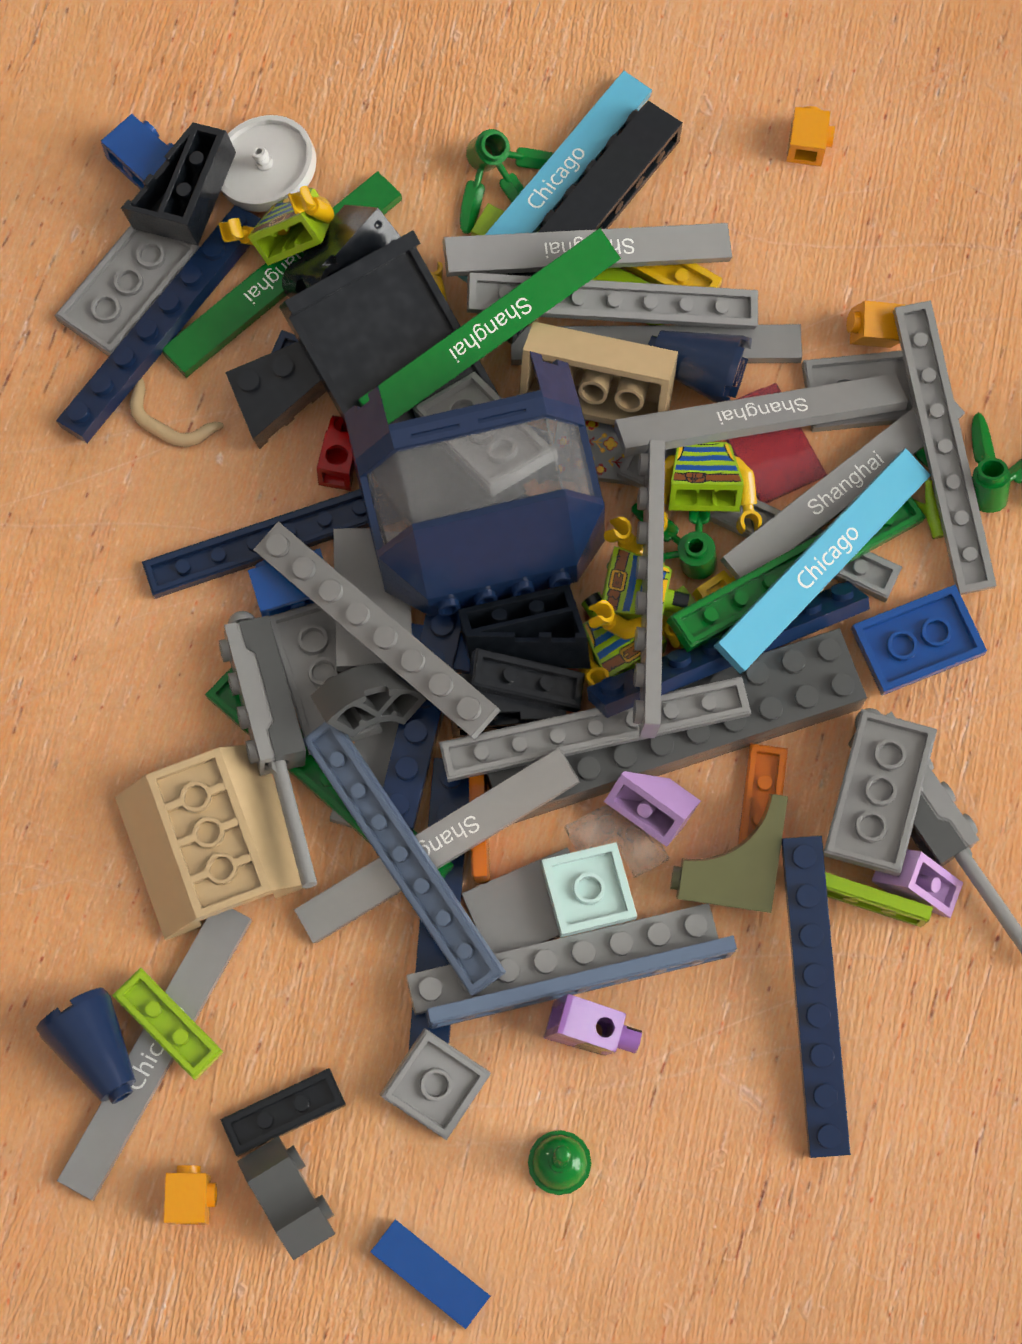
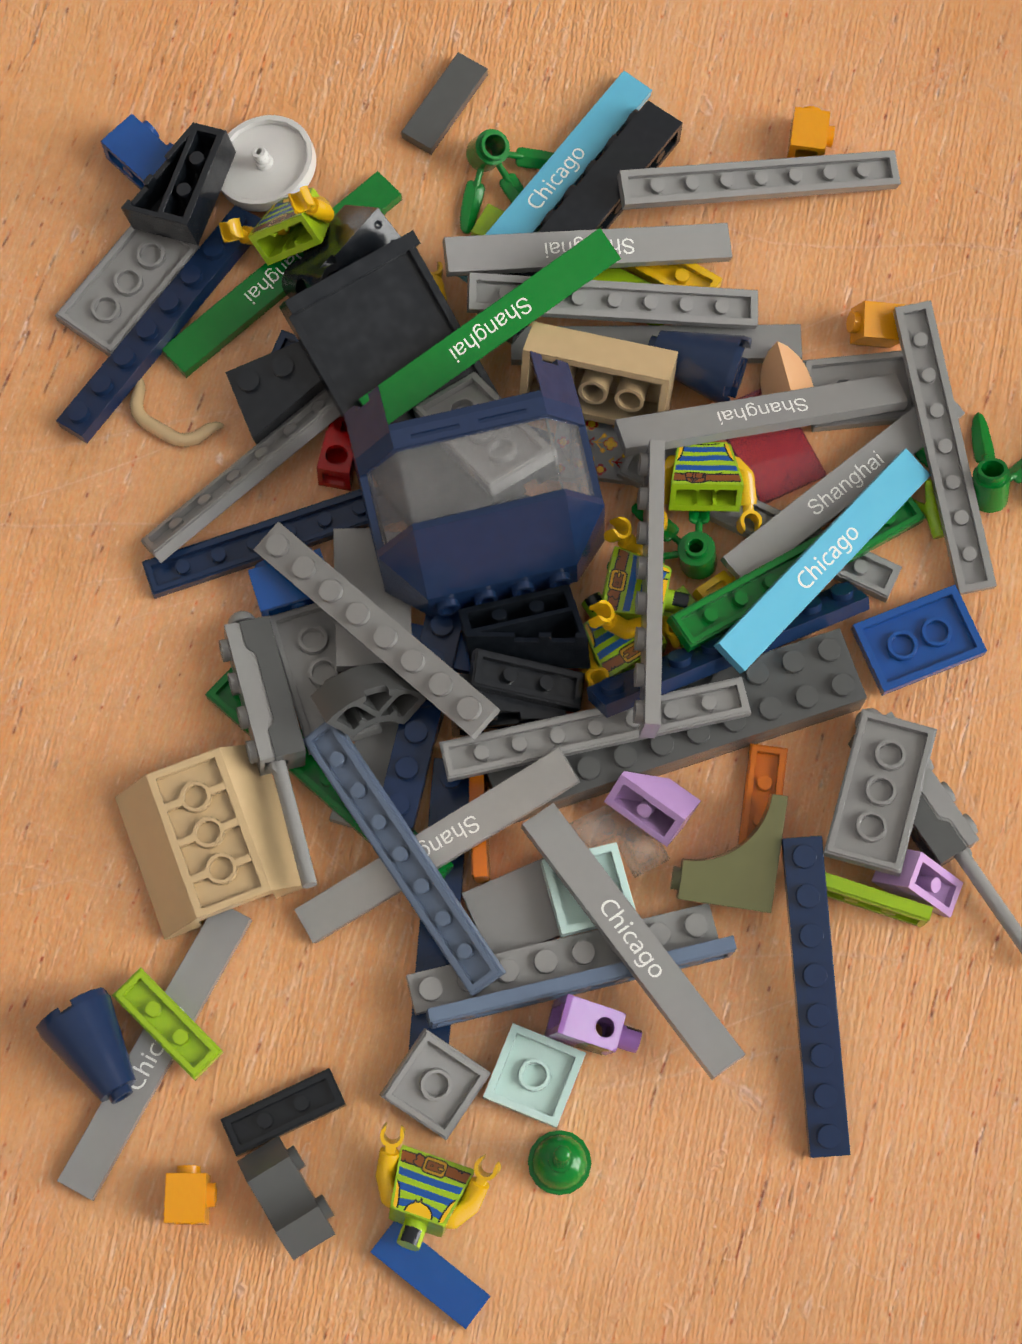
none -> light grey tile [141,389,340,563]
none -> torso [375,1122,501,1251]
none -> dark grey tile [401,52,488,155]
none -> light aqua plate [483,1023,586,1129]
none -> light grey tile [521,803,745,1080]
none -> light grey plate [617,150,901,210]
none -> light nougat brick [760,341,814,395]

